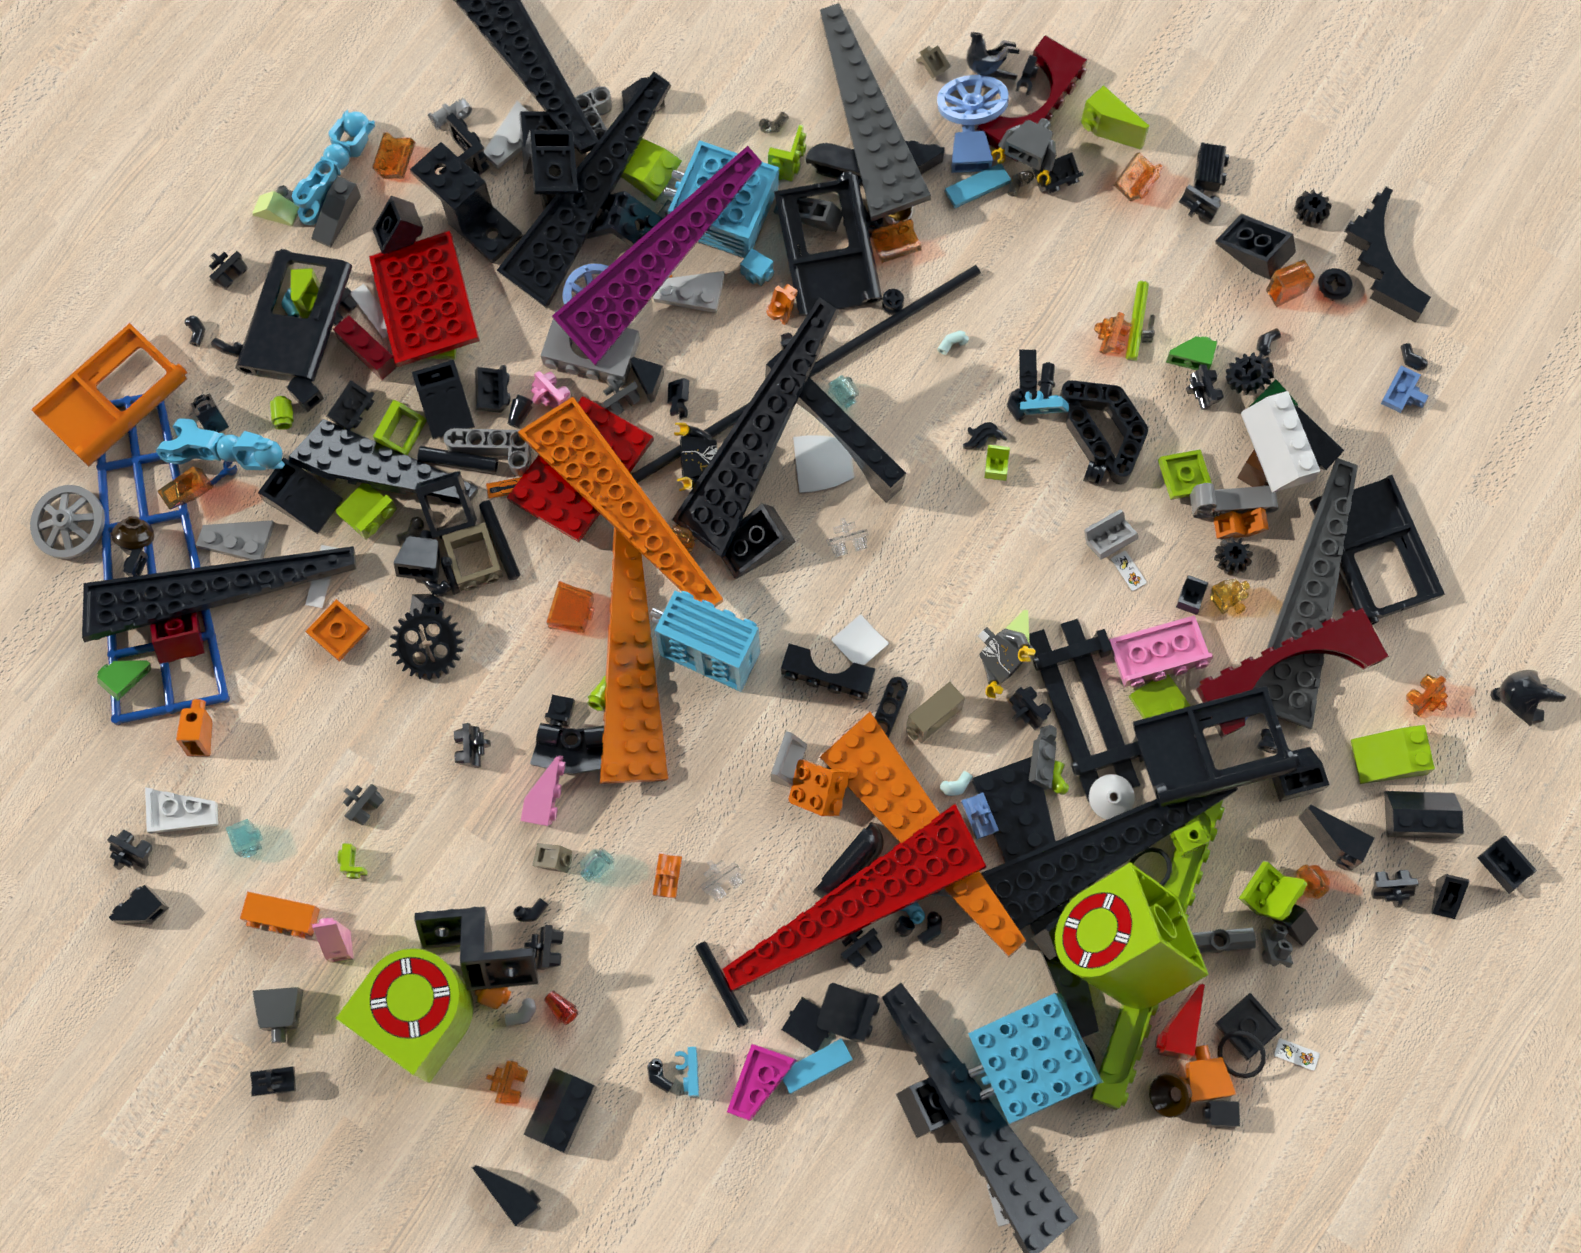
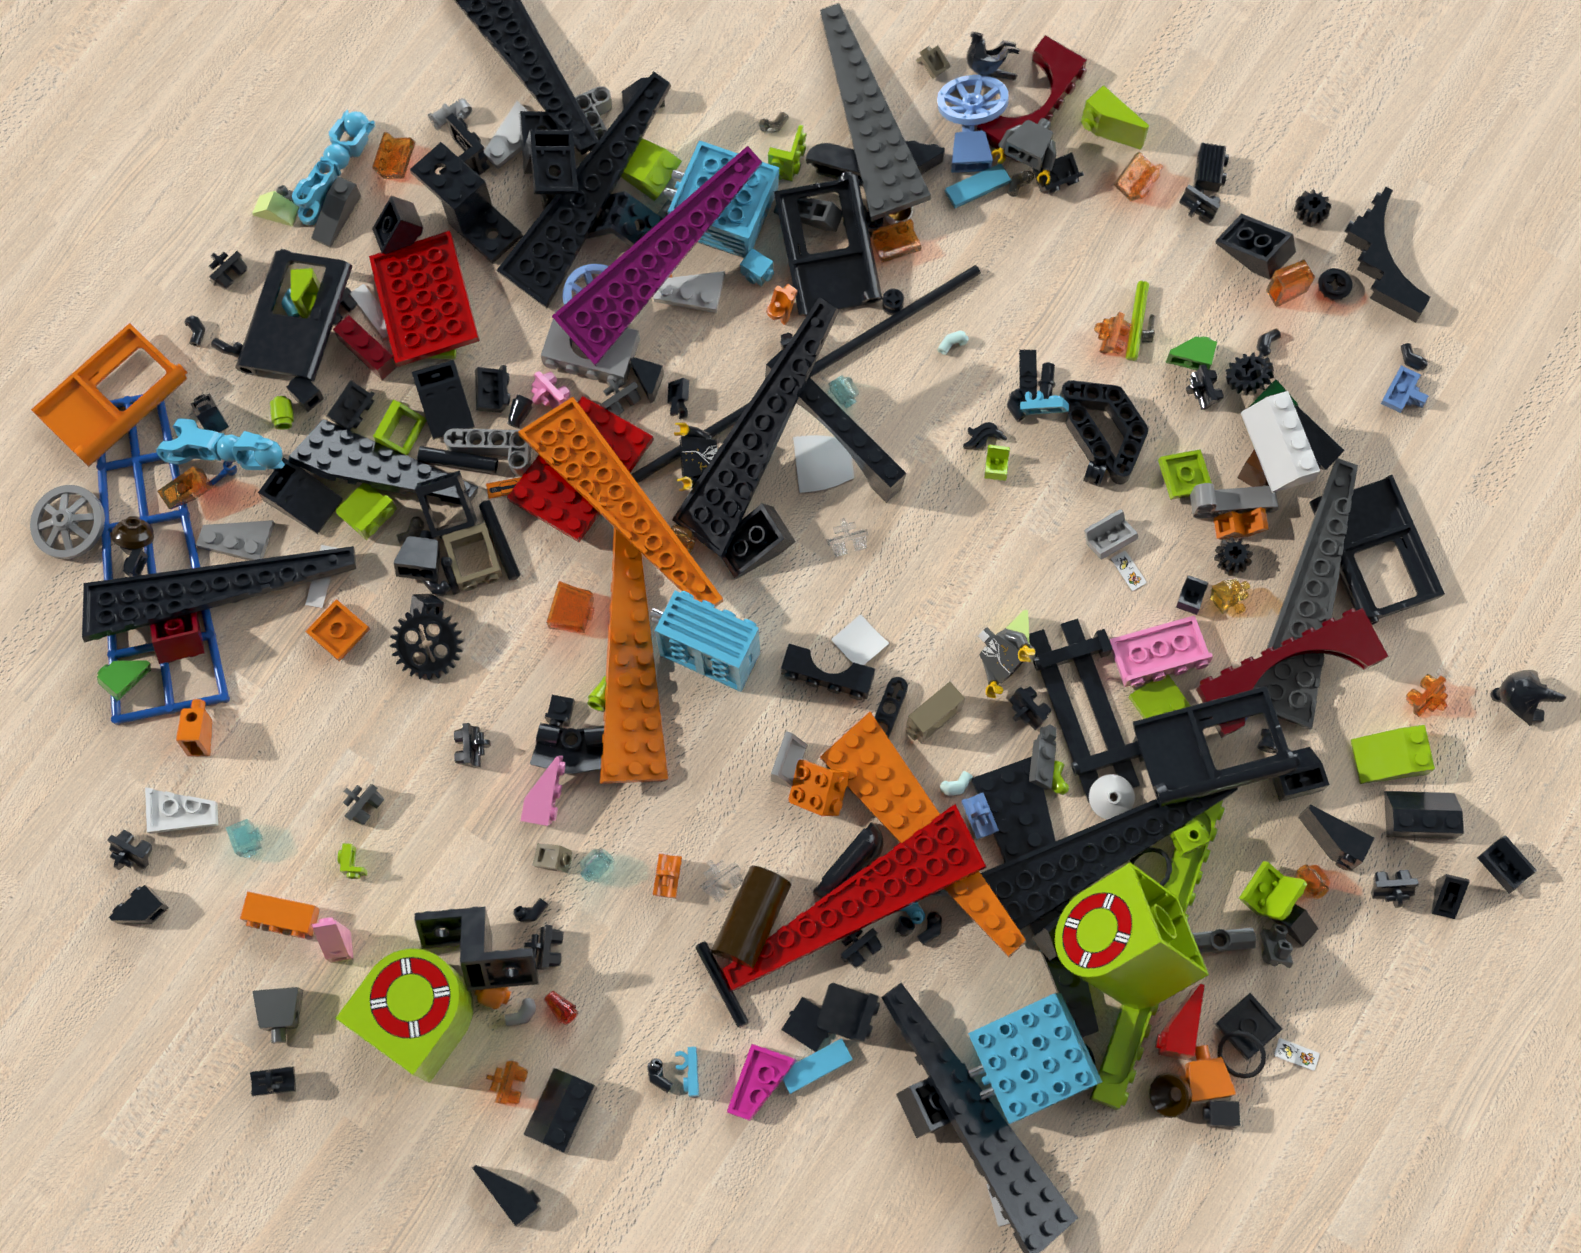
black plate [1016,55,1039,95] -> none
none -> dark brown brick [711,865,792,969]

